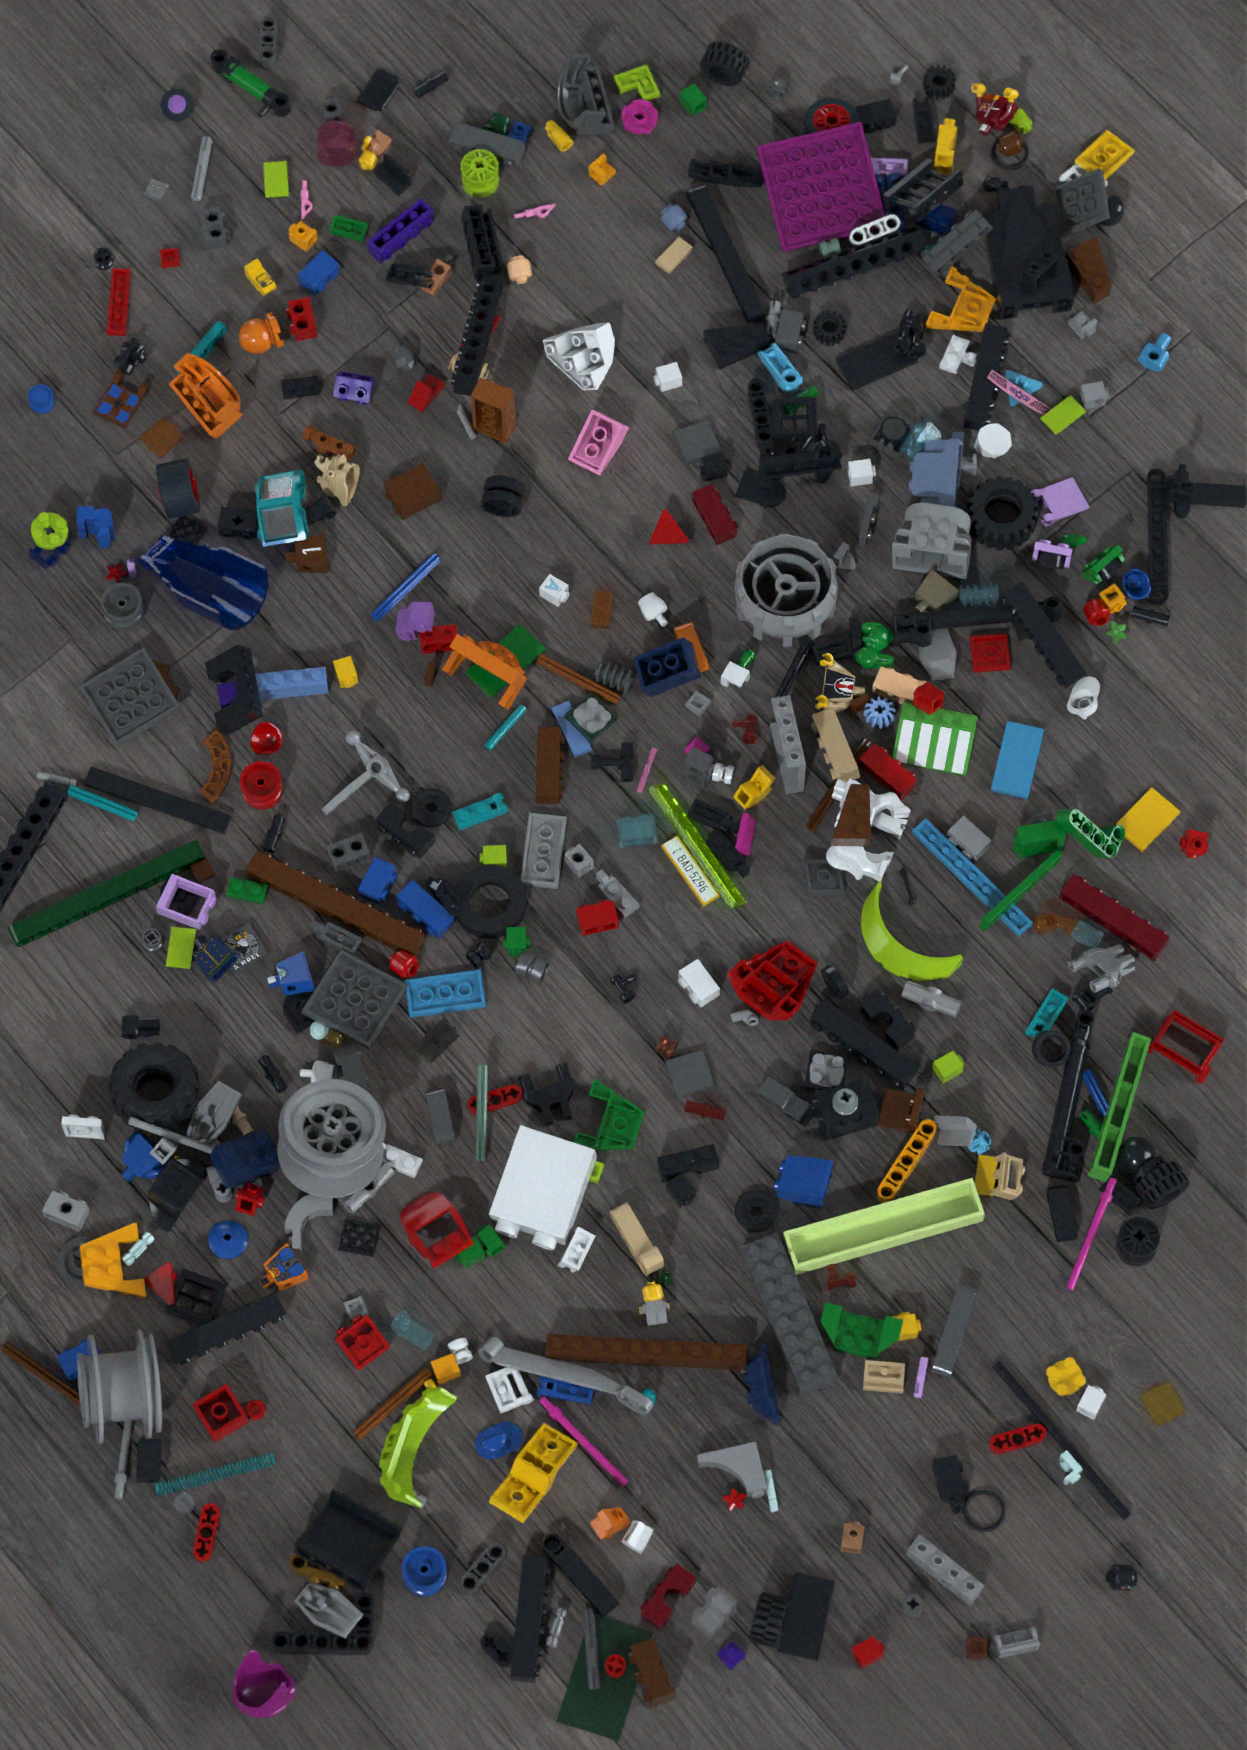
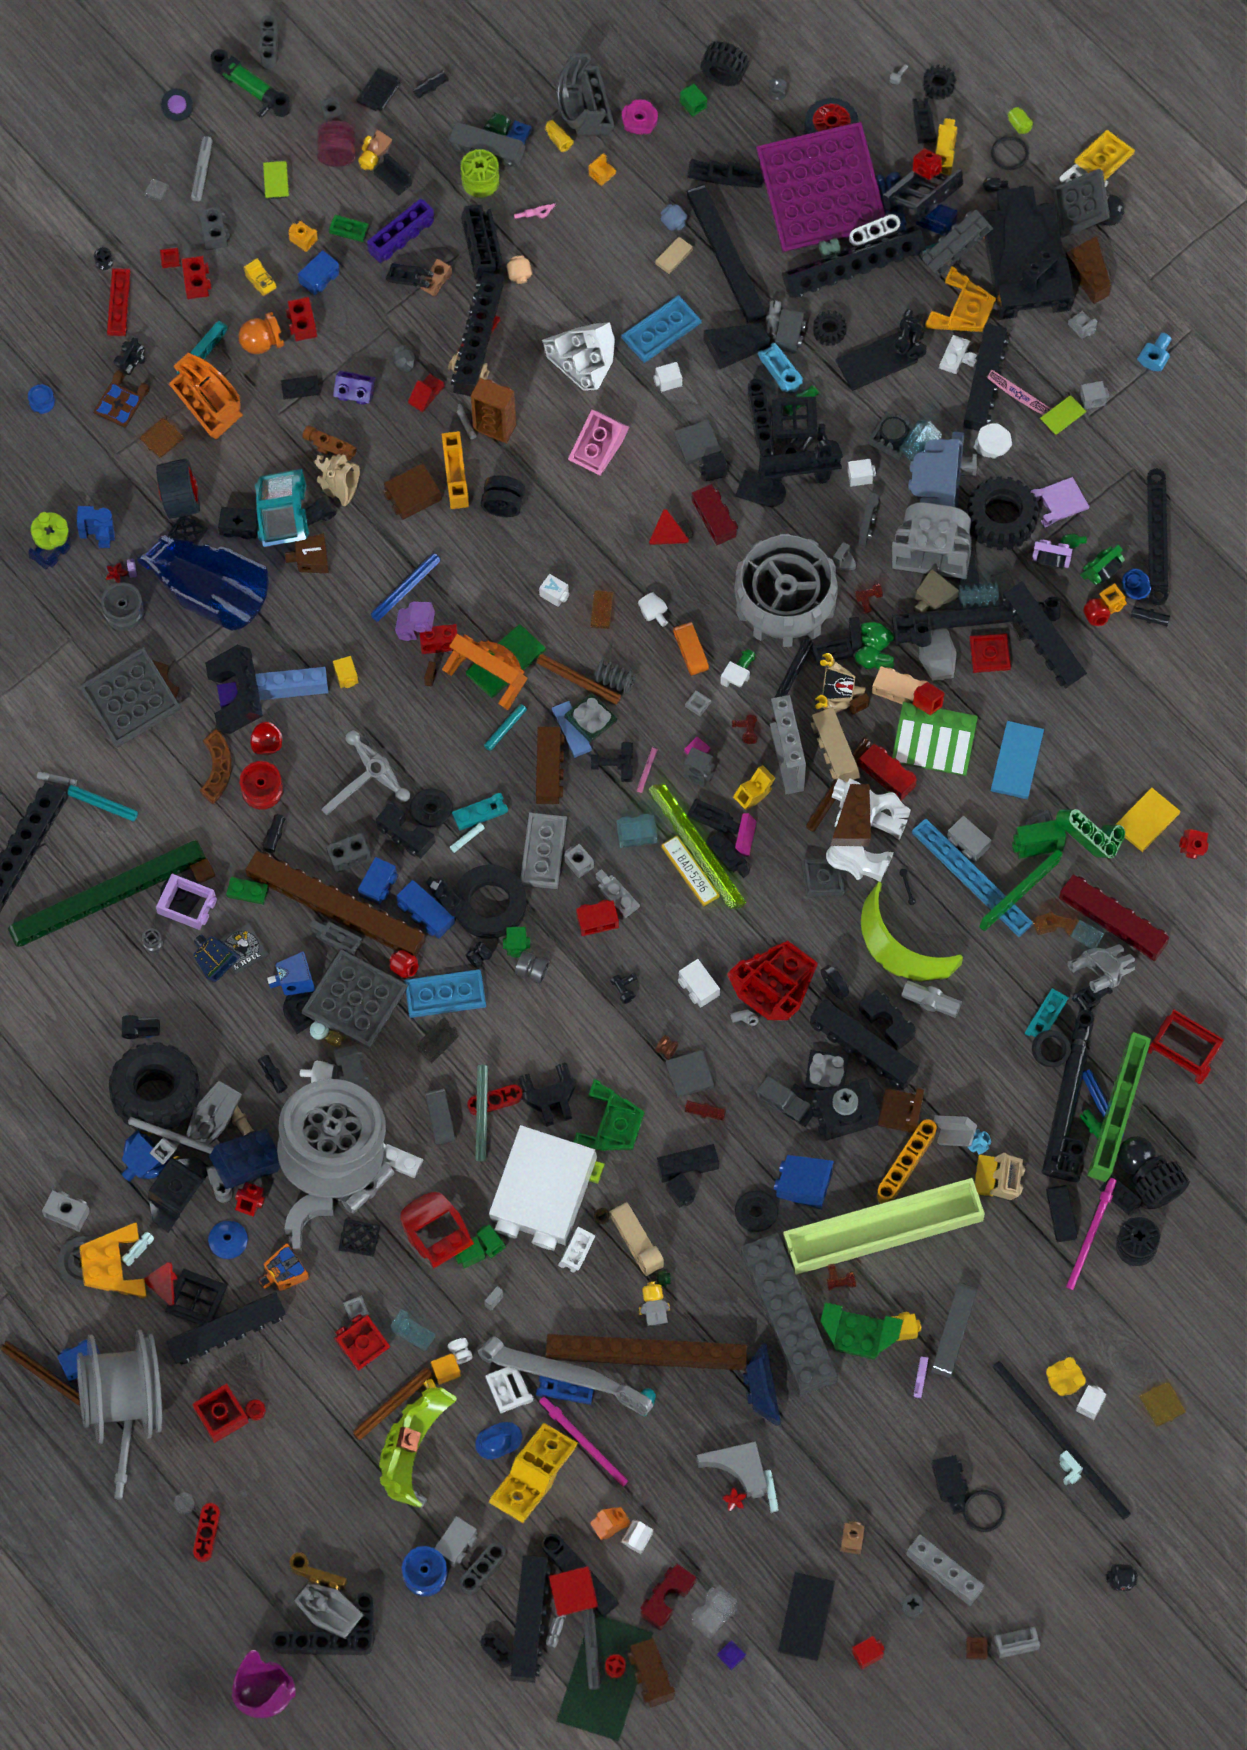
white plate [61,1115,106,1139] -> none
black tile [84,766,232,834] -> none
black hinge [136,1438,162,1483] -> none
teal piece [155,1452,276,1497] -> none
lime piece [166,927,196,969] -> none
black panel [293,1489,402,1592] -> none
bright pink hand [300,180,313,220] -> none
lime brick [479,845,507,868] -> none
lime plate [614,65,660,101] -> none
dark blue brick [633,637,701,697] -> none
white wheel [712,762,735,785] -> none
black tyre [750,1592,788,1648] -> none
black brick [855,98,896,133] -> none
light blue gear [863,696,896,729] -> none
tan plate [863,1360,905,1394] -> none
lavender plate [871,158,908,178] -> none
lime brick [932,1051,964,1084] -> none
dark red torso [971,83,1019,136] -> none
red beam [989,1424,1046,1455] -> none
reddish brown head [996,130,1024,157] -> none
medium azure piece [1005,370,1043,407] -> none
white piece [1067,676,1100,720] -> none
bright green plant [1106,621,1127,644] -> none
black piece [1162,464,1247,519] -> none
none -> red brick [182,256,211,299]
none -> plate [396,1427,421,1453]
none -> light grey brick [434,1516,478,1567]
none -> light orange arch [441,431,469,509]
none -> light aqua wheel [450,823,485,853]
none -> light grey tile [485,1286,503,1311]
none -> red tile [549,1566,598,1617]
none -> dark brown hinge [594,1208,611,1224]
none -> dark azure tile [621,295,701,363]
none -> clear red piece [854,583,883,613]
none -> red brick [913,148,942,180]

